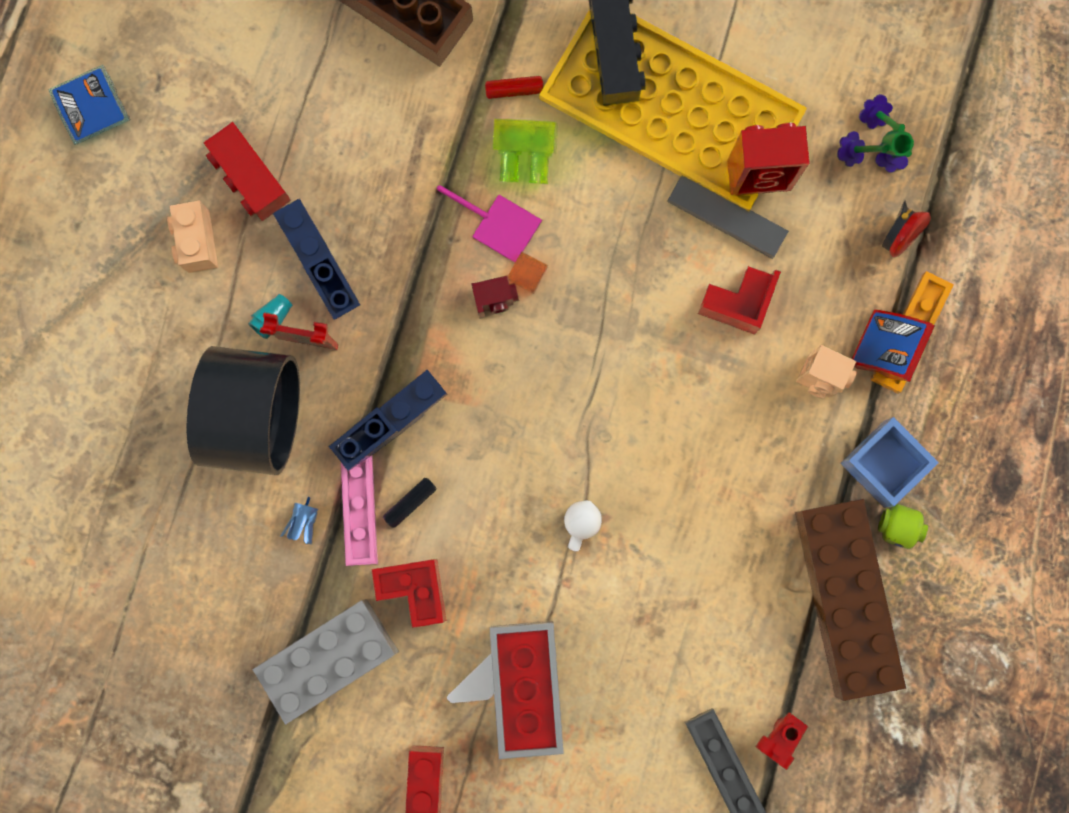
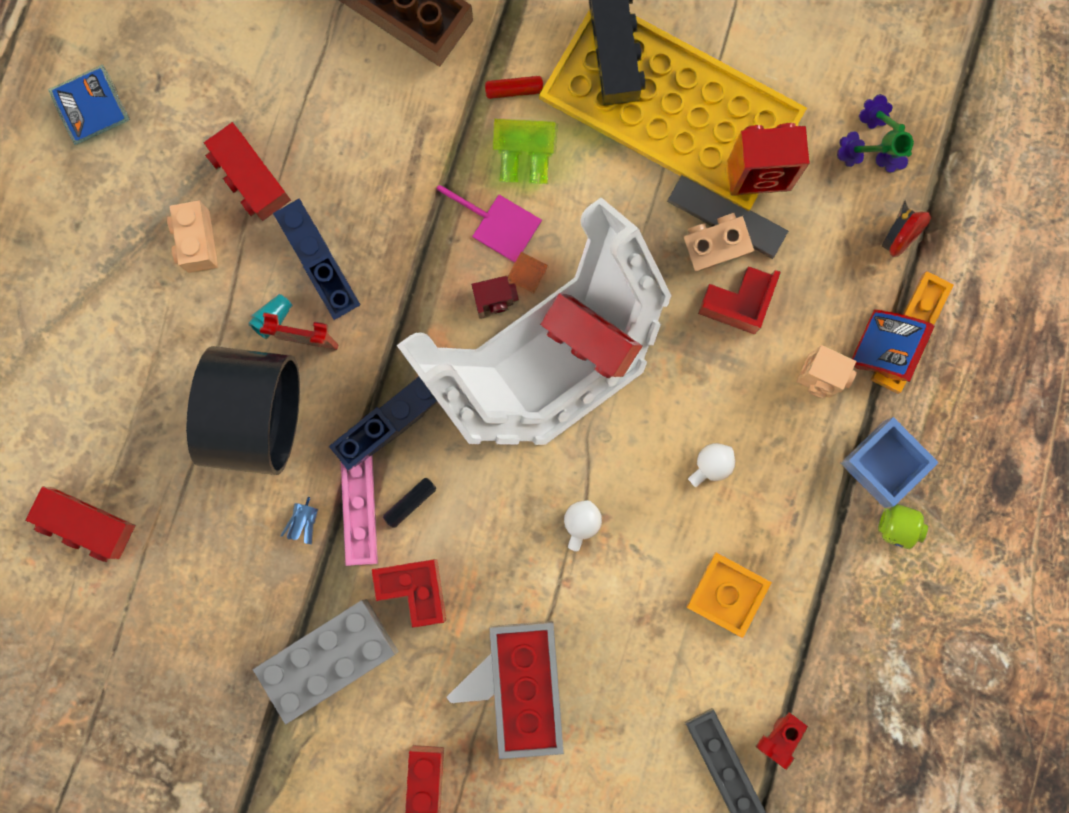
reddish brown brick [795,499,906,701] -> none
none -> red brick [25,486,136,562]
none -> white windscreen [397,198,671,445]
none -> red brick [540,293,643,379]
none -> light nougat brick [683,213,754,272]
none -> light orange plate [686,552,772,638]
none -> white piece [688,443,735,487]

